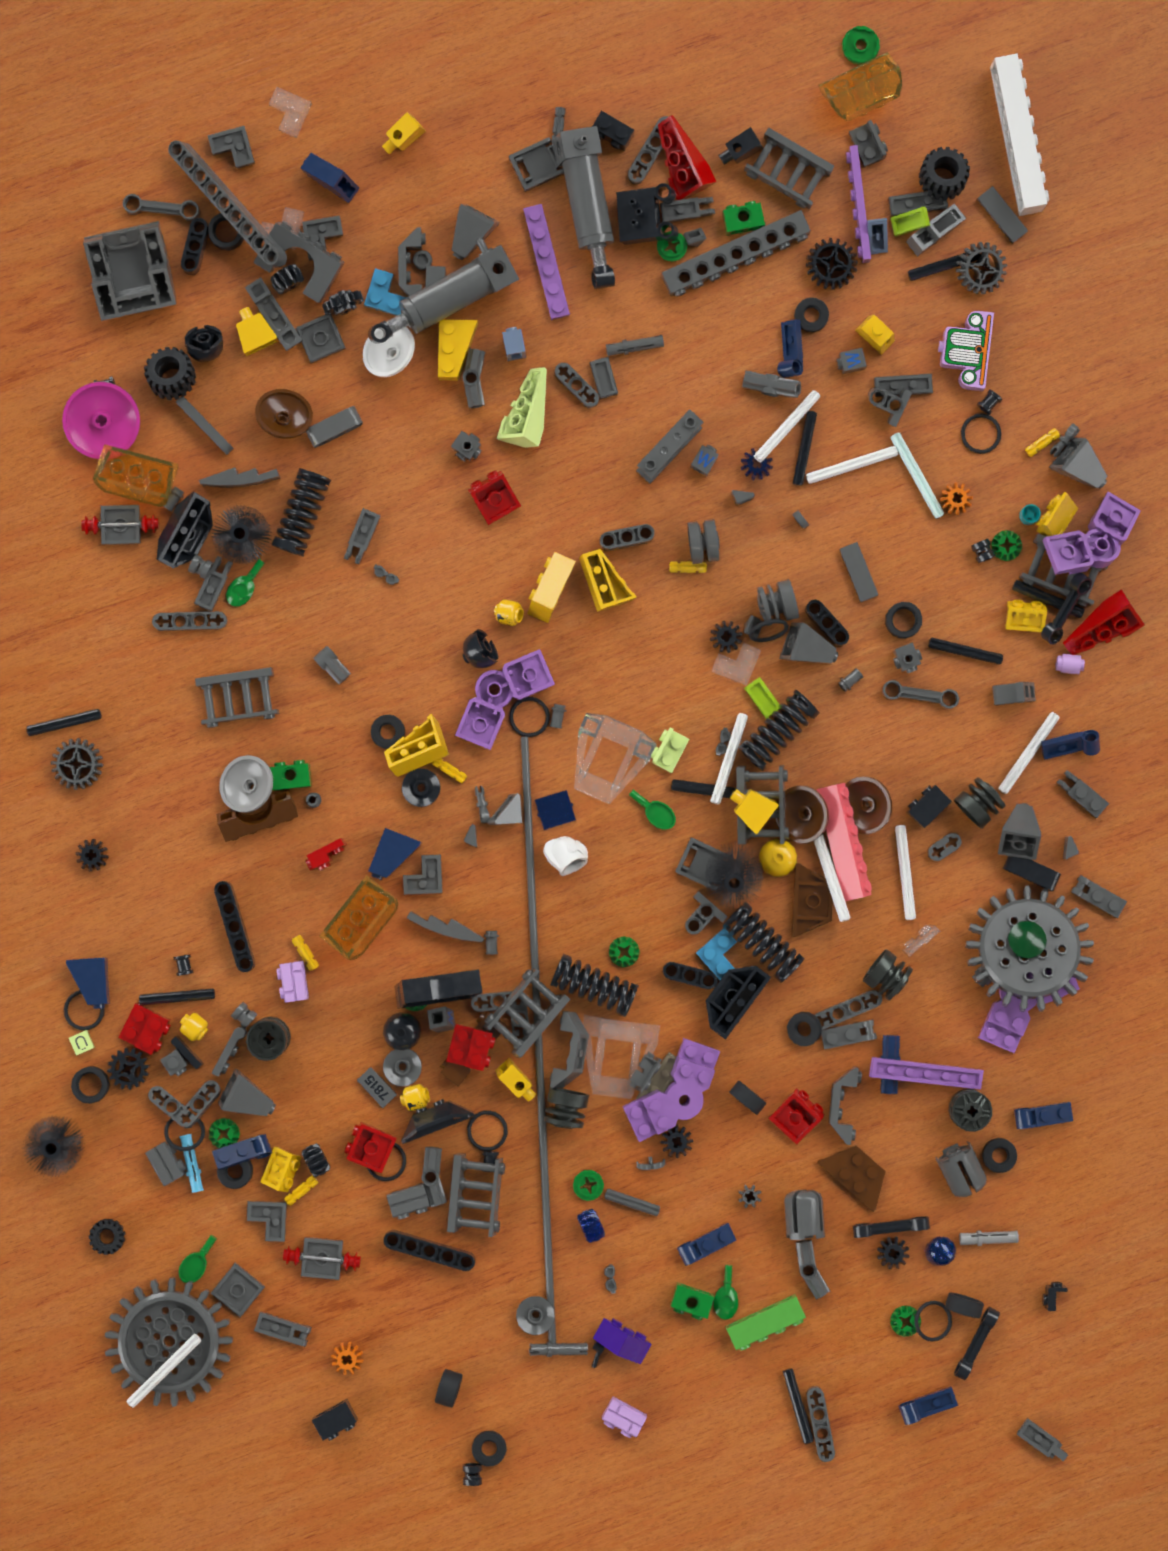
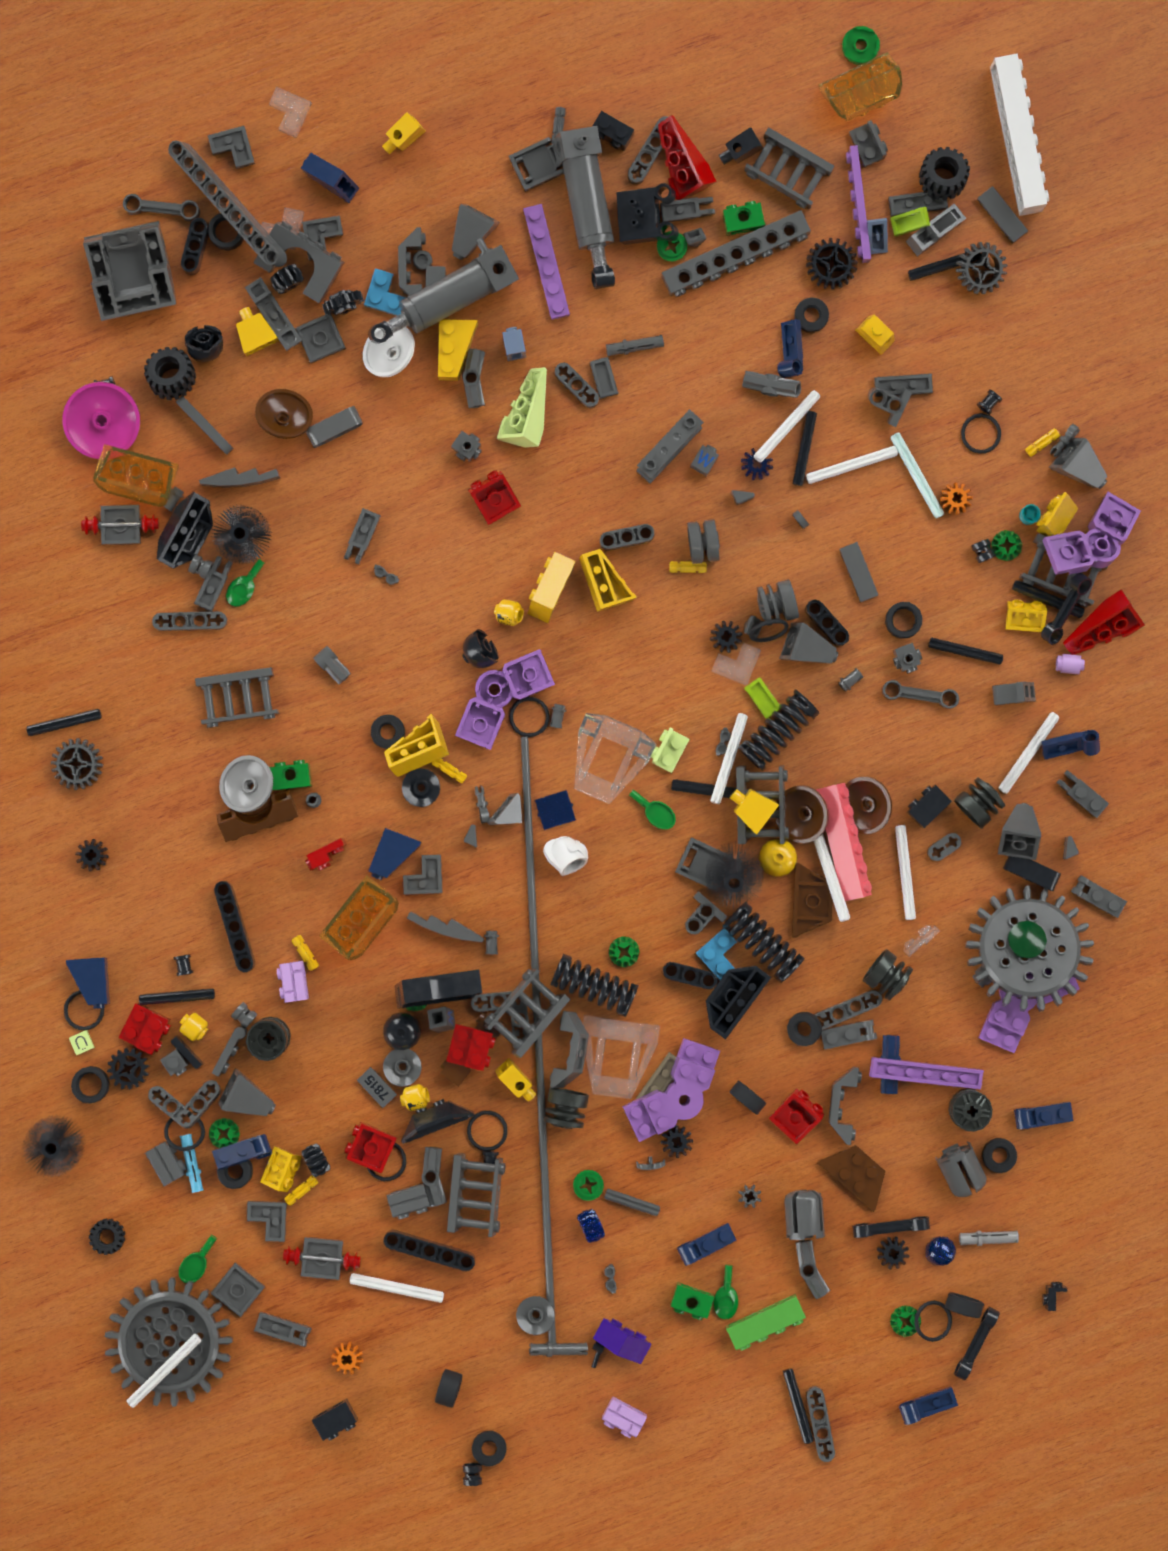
black piece [271,468,331,557] -> none
dark grey hinge [629,1052,662,1093] -> none
dark grey brick [836,348,867,374] -> none
brick [938,311,994,391] -> none
dark grey hinge [1016,1418,1068,1461] -> none
none -> white axle [350,1273,444,1303]

